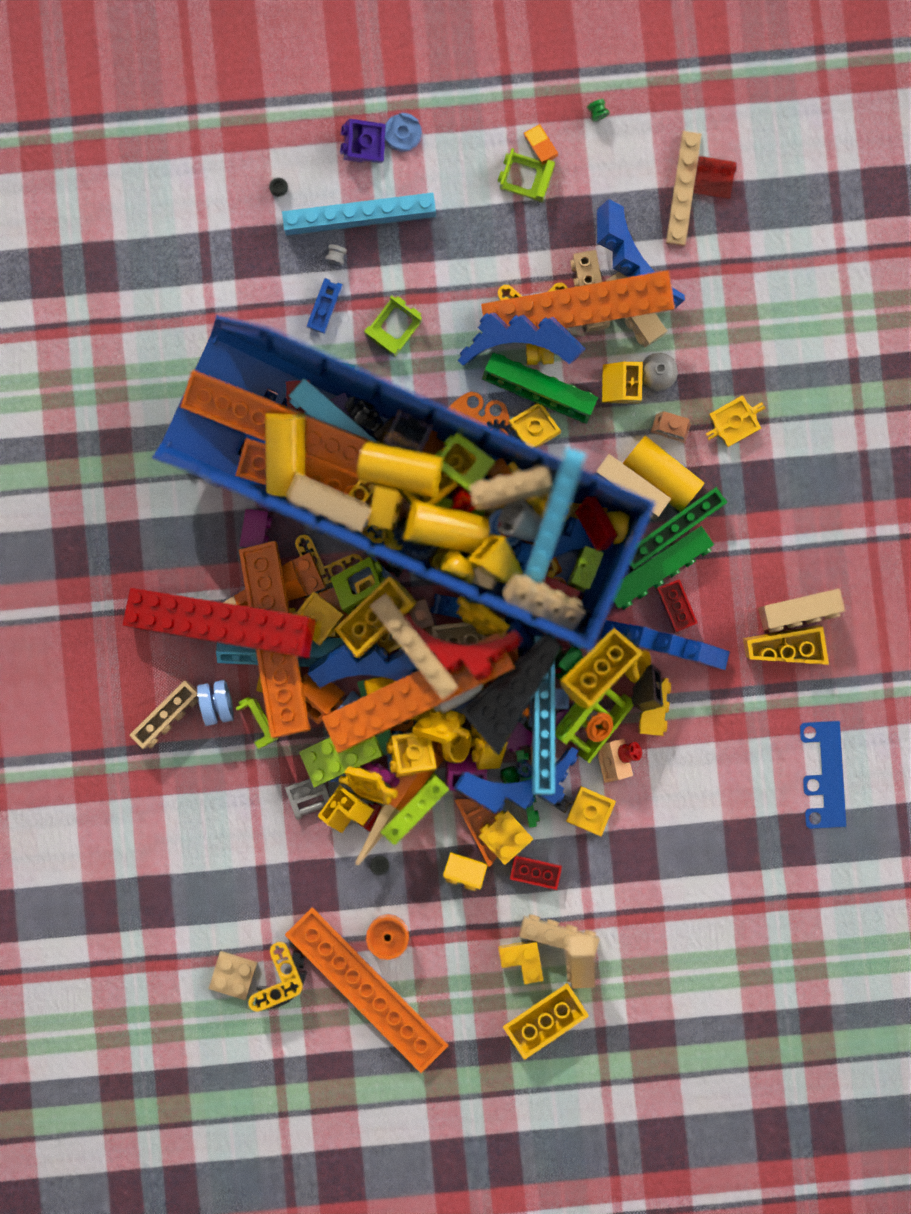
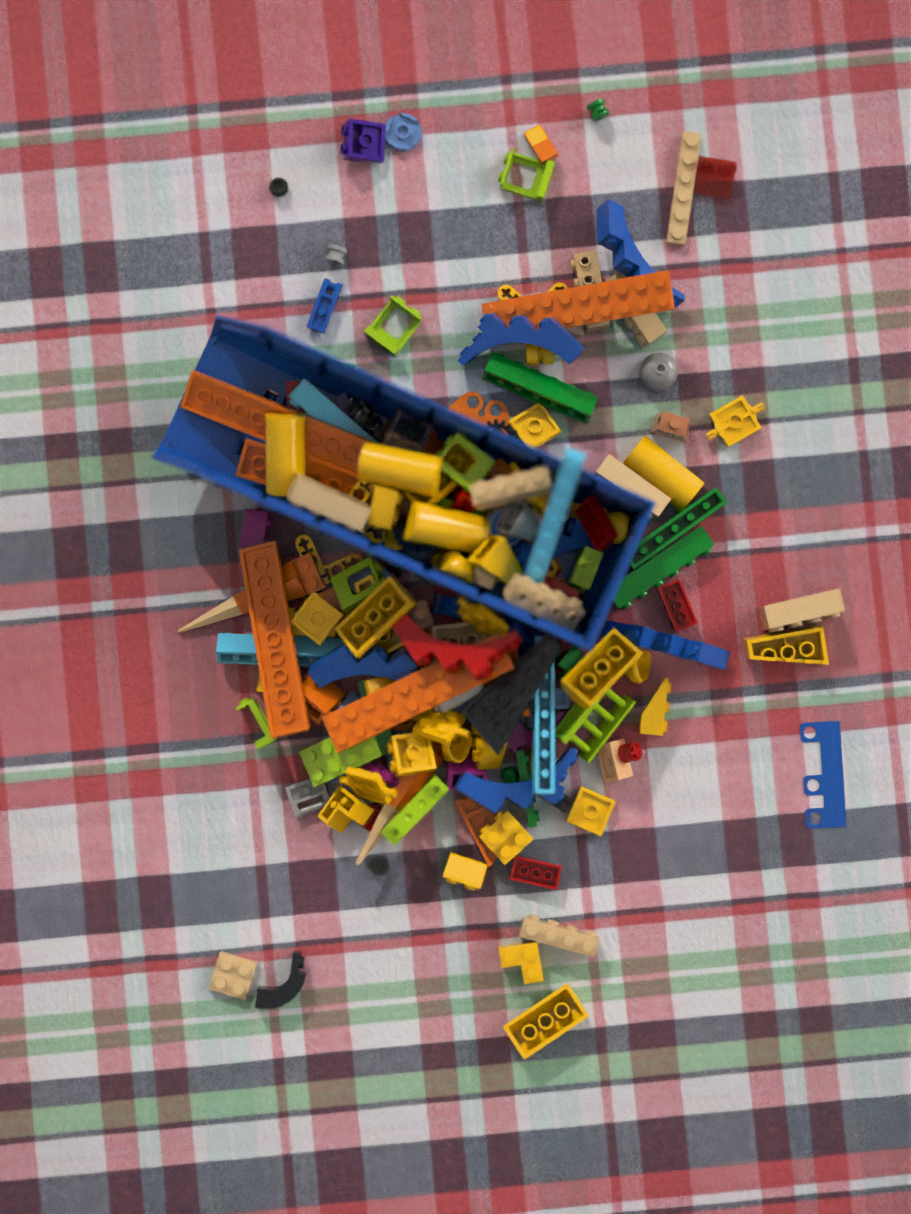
red brick [122,588,316,659] -> none
tan brick [129,680,199,749] -> none
light blue wheel [197,680,234,726] -> none
yellow beam [248,941,303,1011] -> none
medium azure brick [282,192,436,236] -> none
orange plate [285,907,449,1073] -> none
orange wheel [366,914,409,960] -> none
tan plate [370,594,459,699] -> none
cone [515,759,532,778] -> none
tan brick [565,935,595,989] -> none
orange gear [584,712,613,742] -> none
yellow slope [602,361,643,404] -> none
black slope [631,665,663,712] -> none

